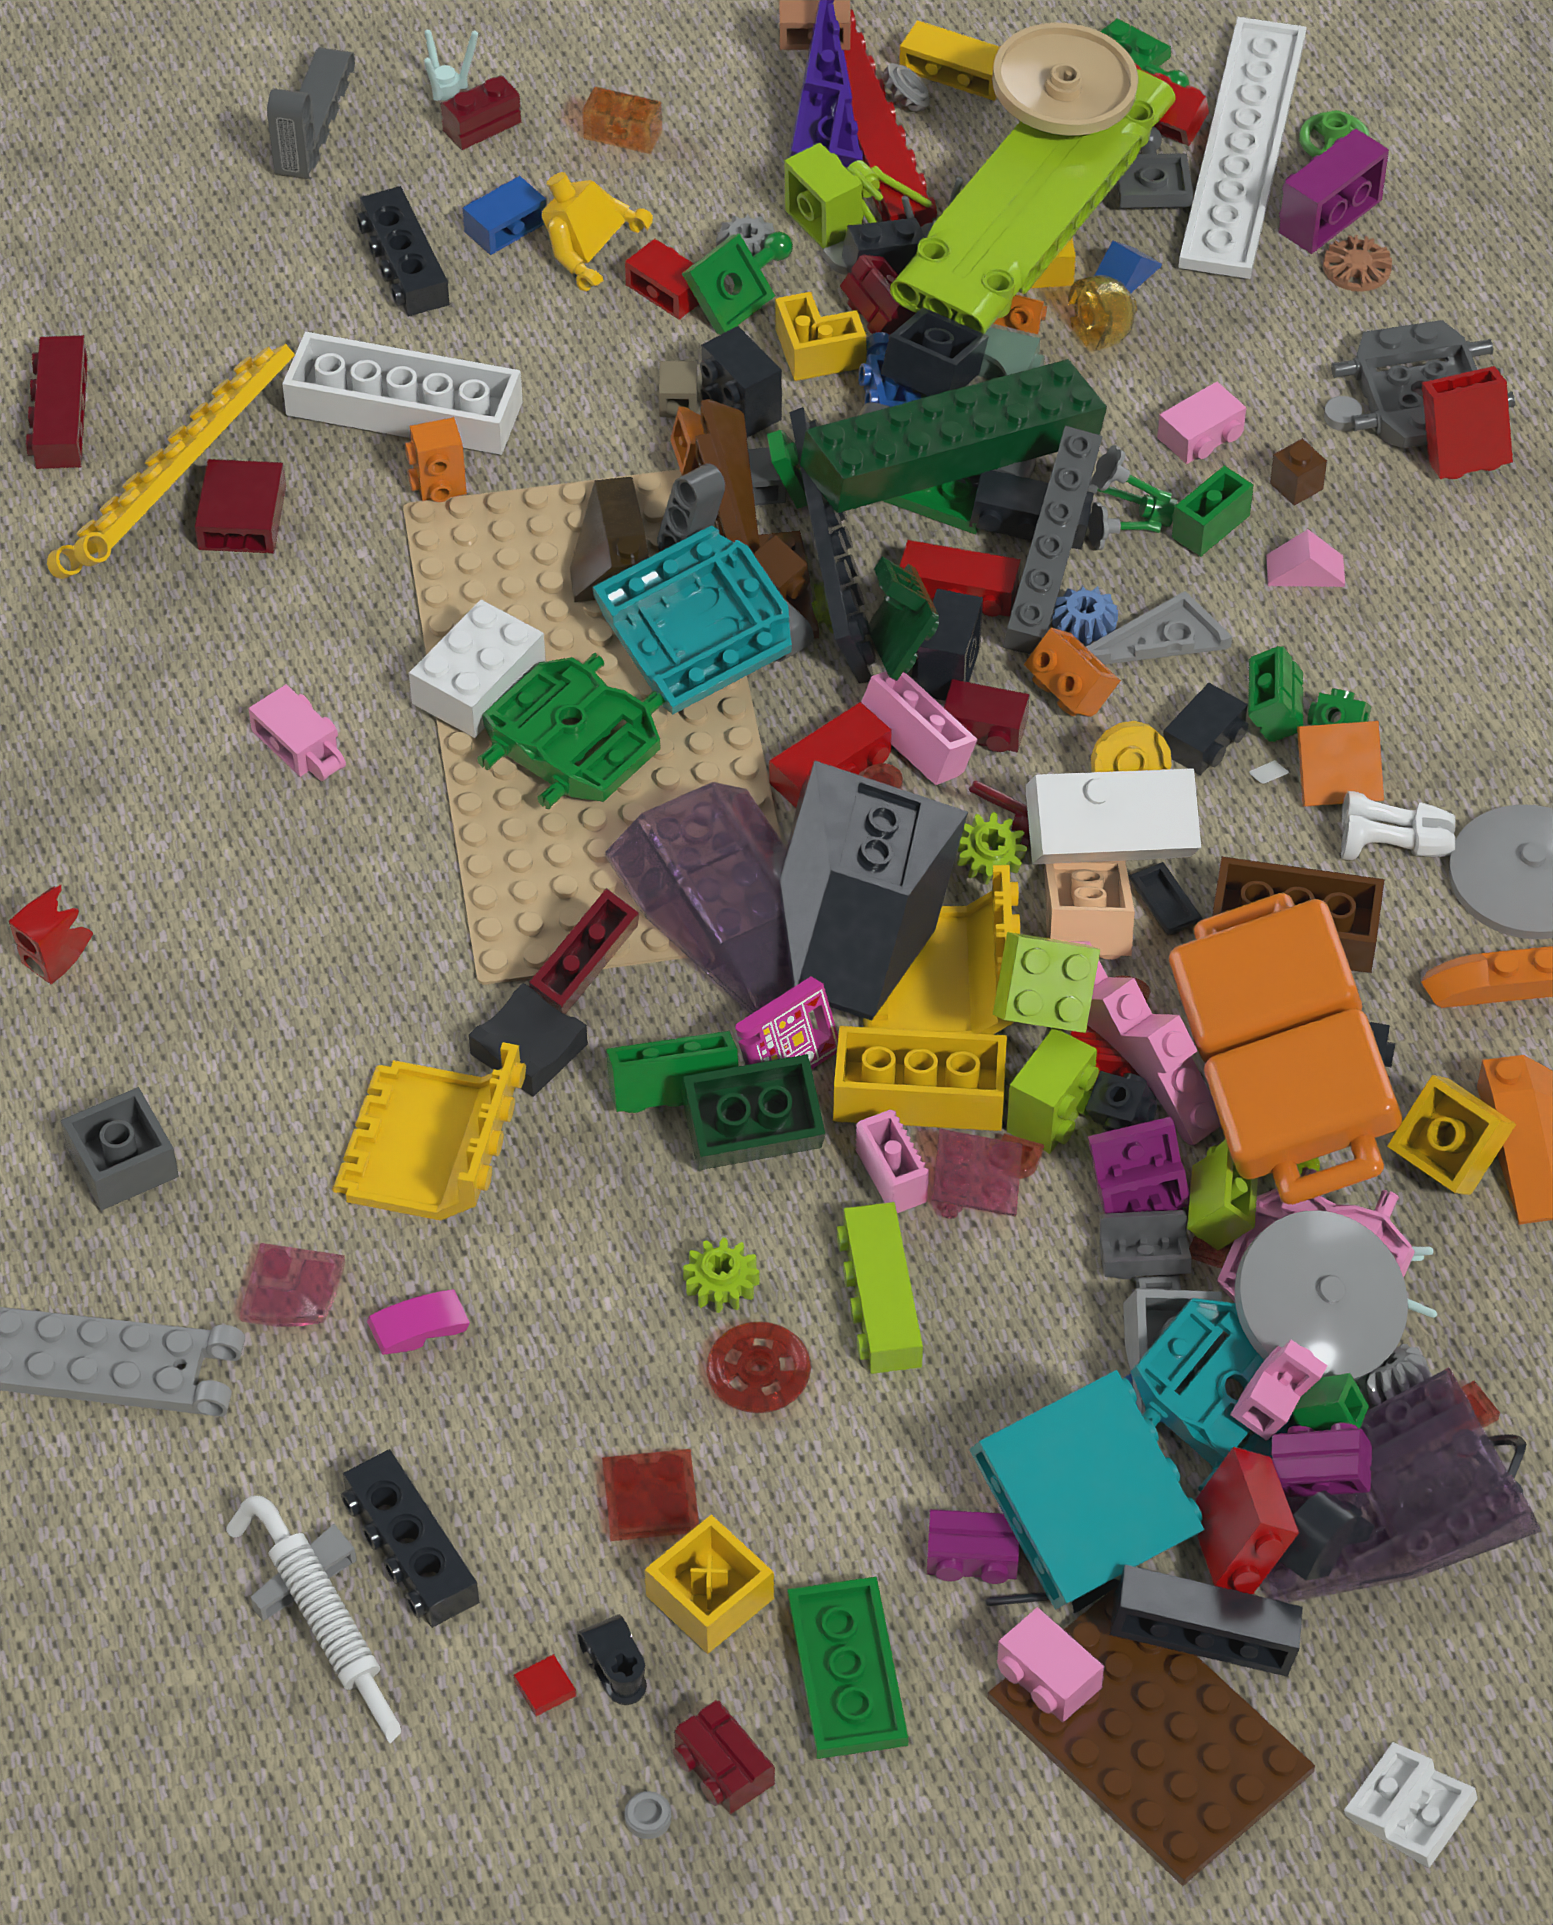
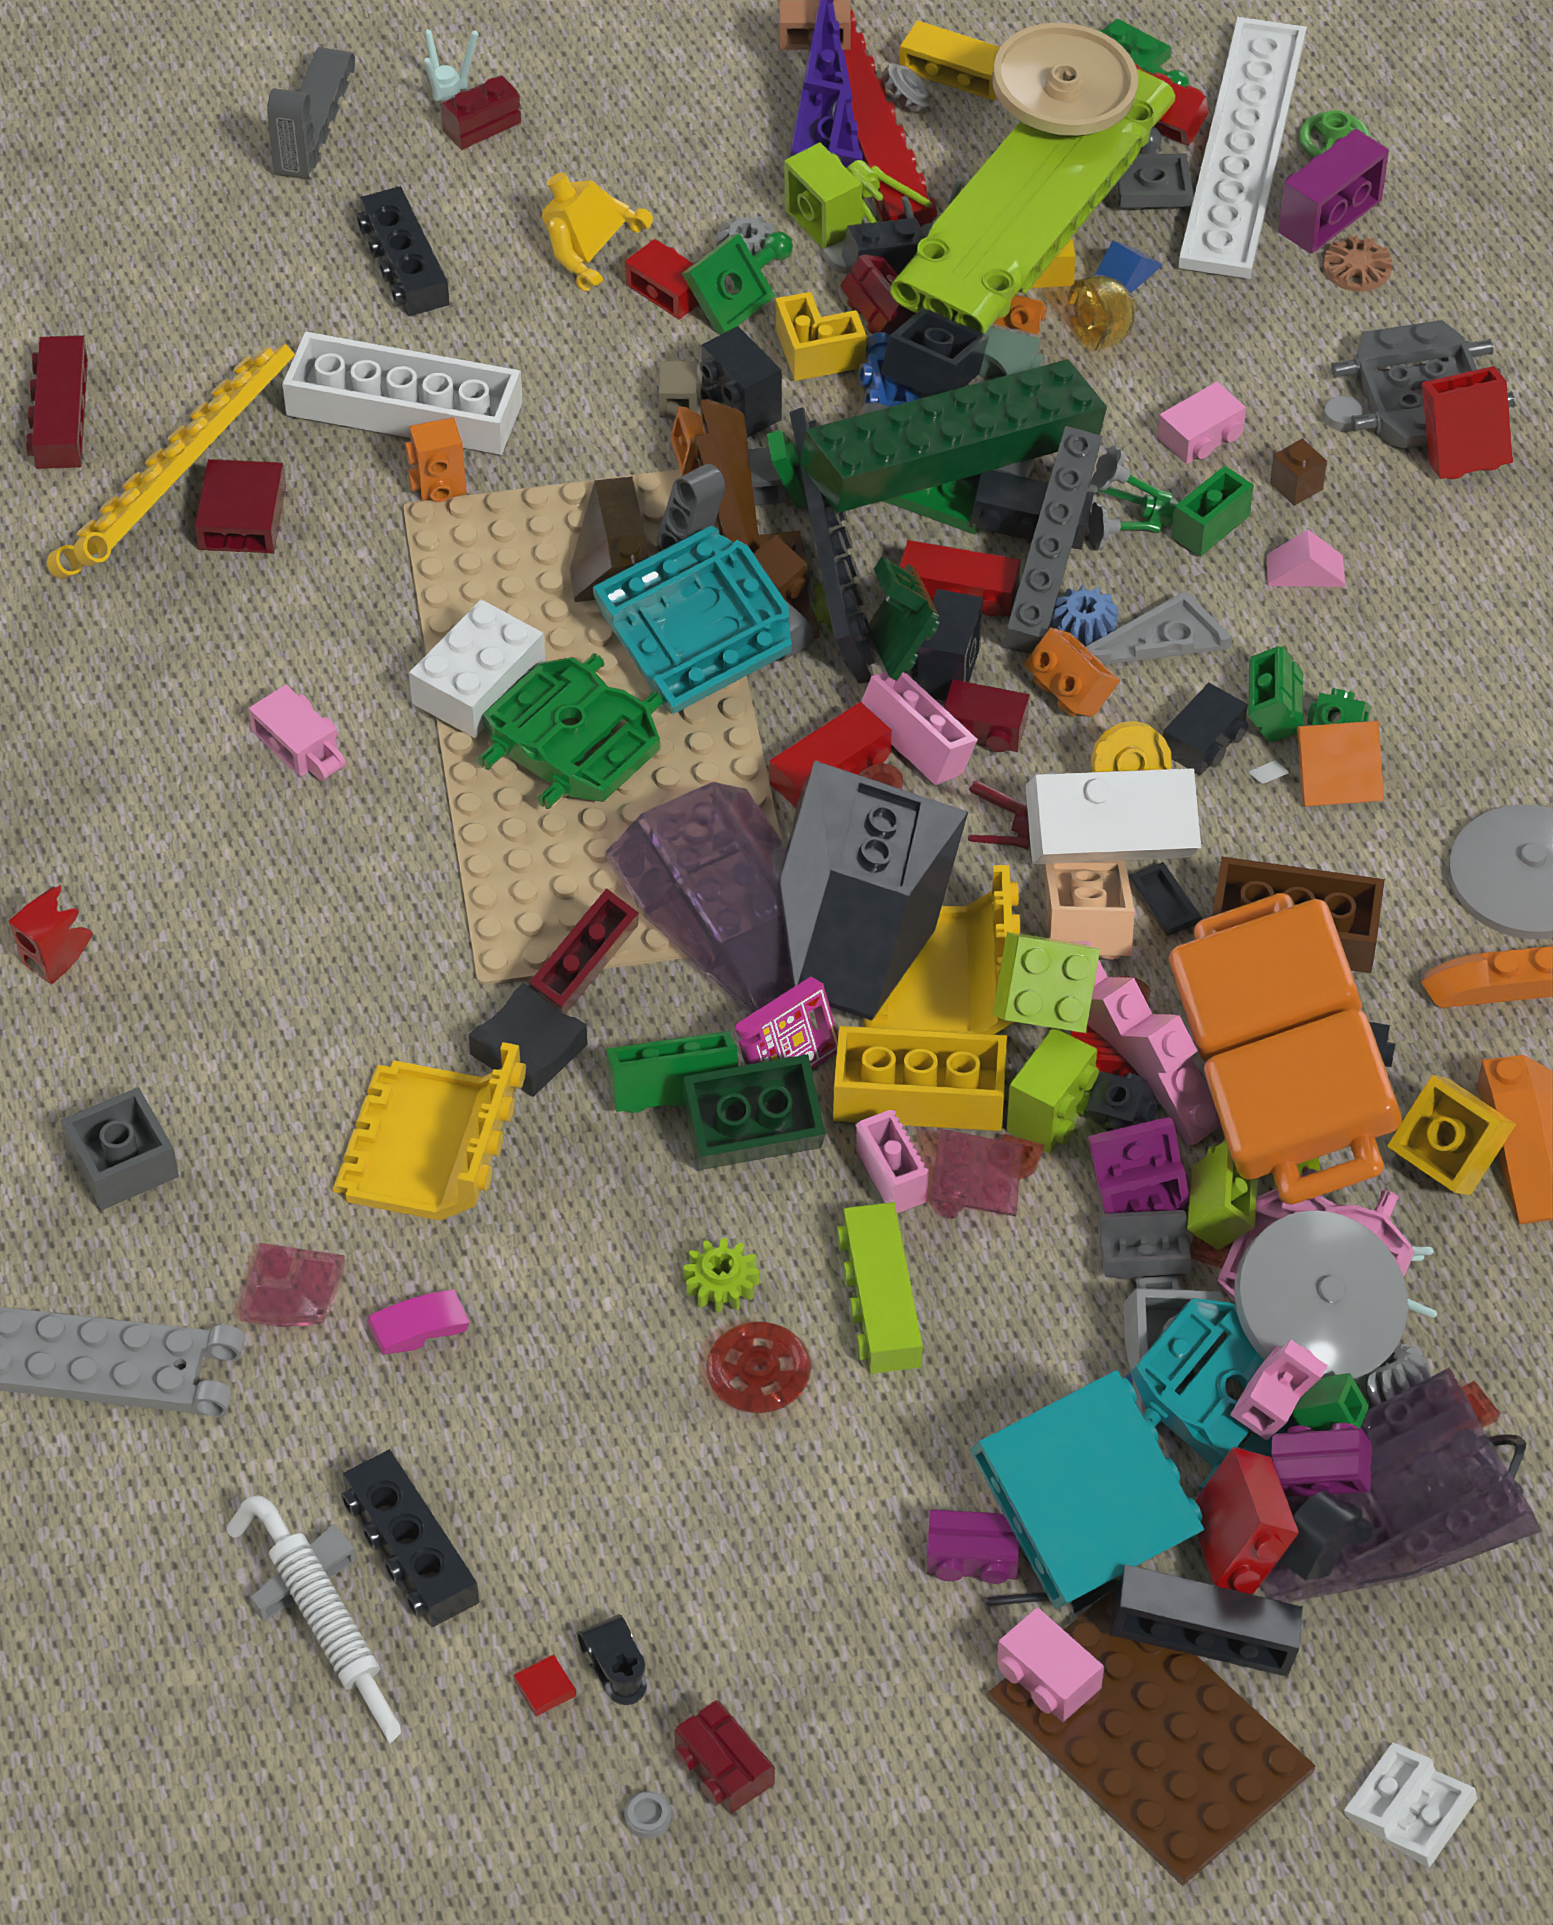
blue brick [462,176,547,255] -> none
clear orange brick [582,86,663,154] -> none
clear red plate [602,1449,699,1541] -> none
yellow brick [645,1514,774,1654] -> none
green plate [787,1576,909,1759] -> none
lime gear [957,812,1027,885] -> none
white piece [1341,791,1455,860] -> none

